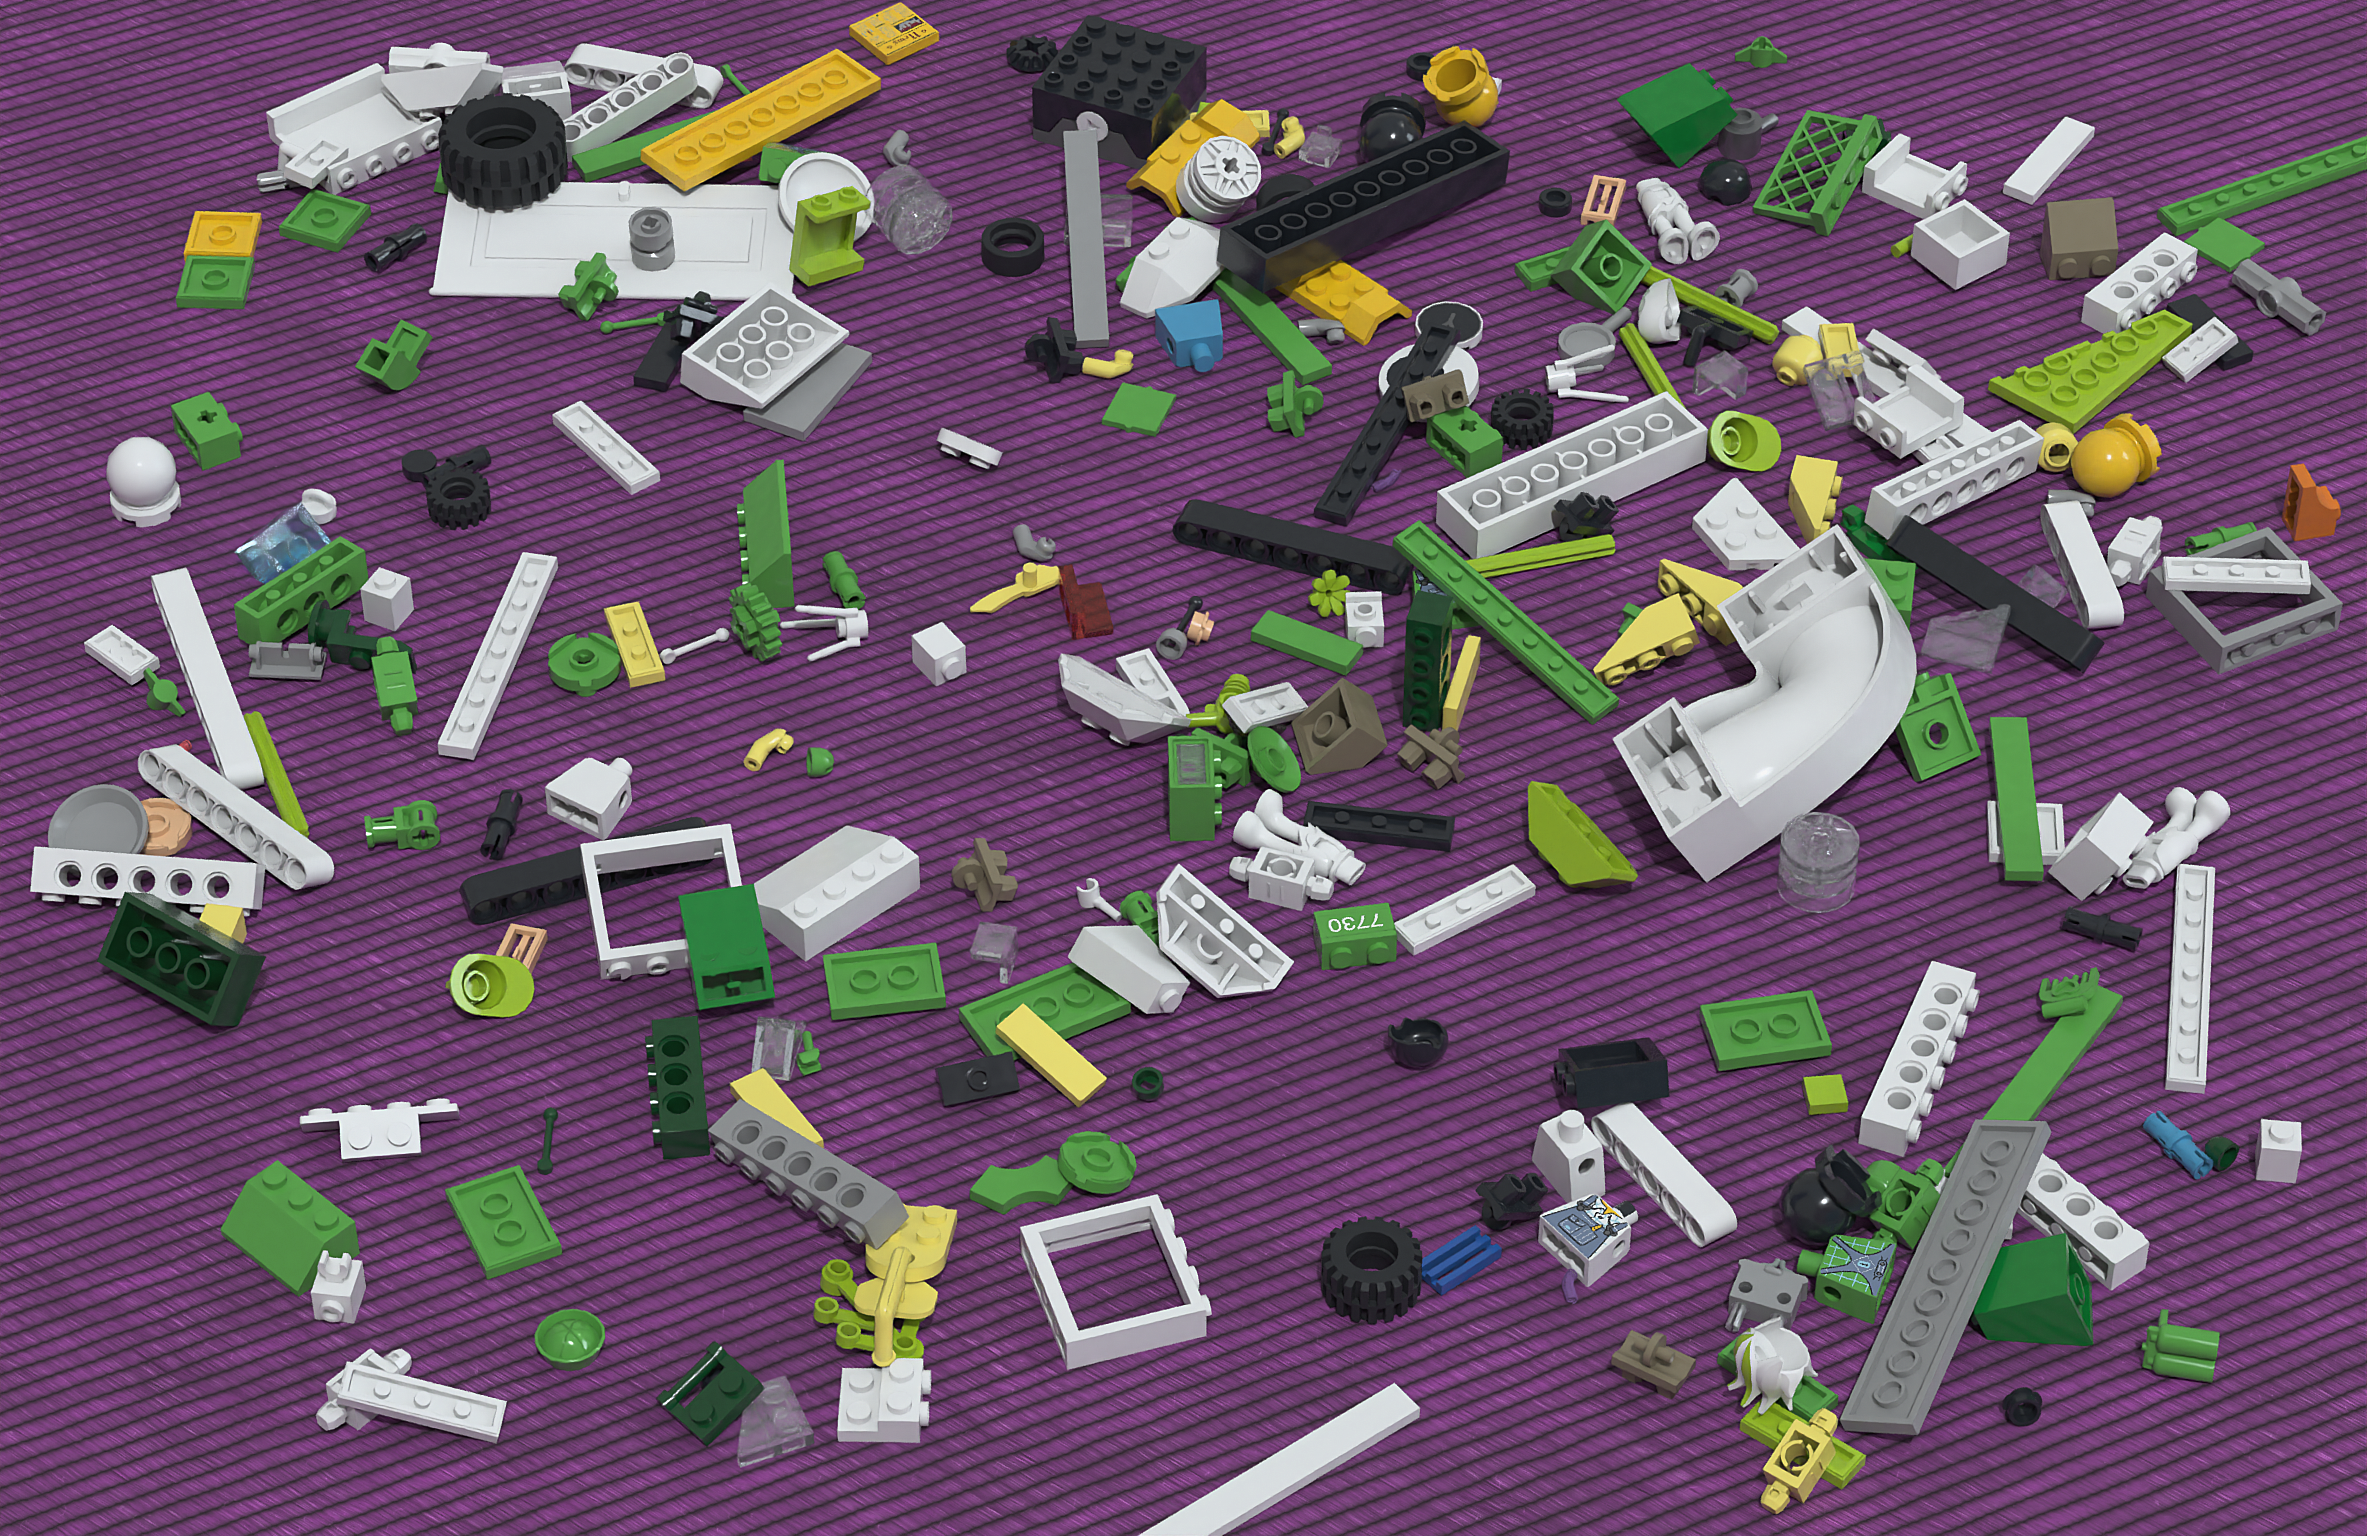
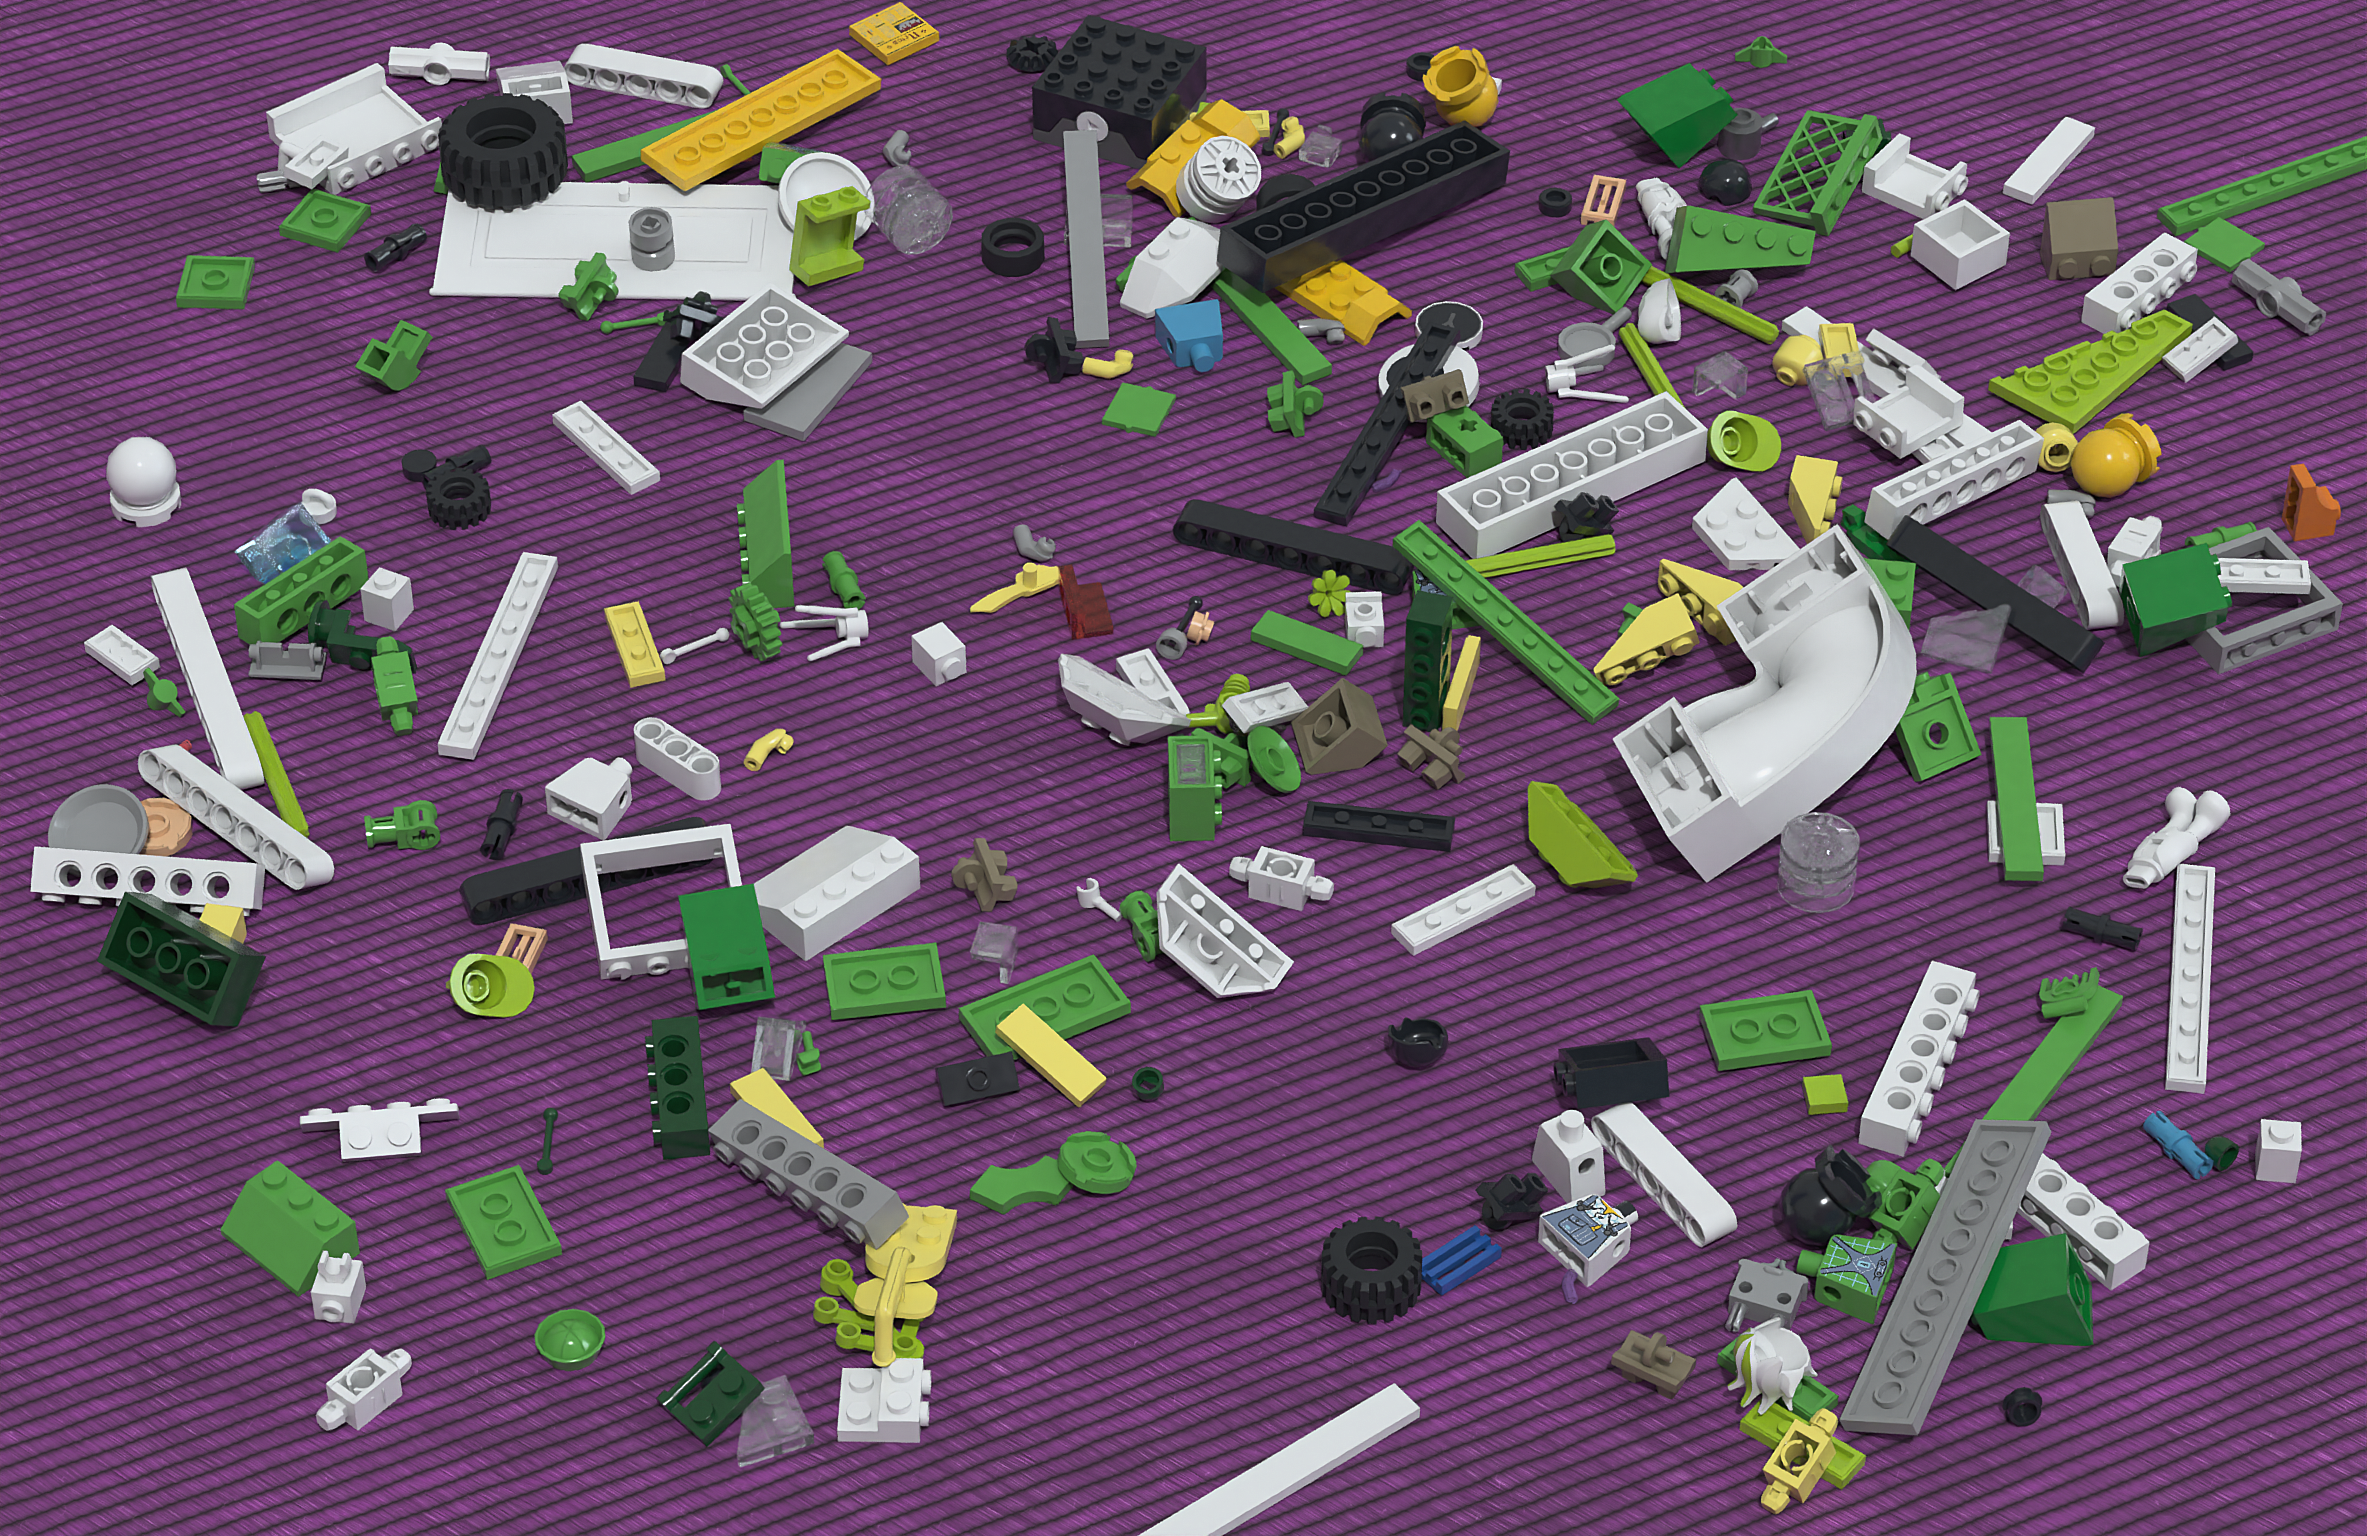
bright green brick [171,392,243,471] -> none
yellow tile [184,211,262,262] -> none
white tile [336,1361,507,1443] -> none
white wedge [381,63,503,119] -> none
bright green plate [548,633,621,697] -> none
white beam [563,52,697,162] -> none
bright green hinge [806,747,834,777] -> none
white plate [937,428,1003,469] -> none
white window [1020,1194,1212,1370] -> none
white slope [1068,925,1190,1014] -> none
white piece [1233,789,1366,885] -> none
bright green brick [1313,903,1397,970] -> none
black plate [1677,305,1753,366] -> none
white piece [2048,792,2153,901] -> none
bright green piece [2142,1309,2220,1383] -> none
none -> white beam [634,717,721,801]
none -> bright green wedge [1665,205,1816,274]
none -> green slope [2119,543,2232,657]

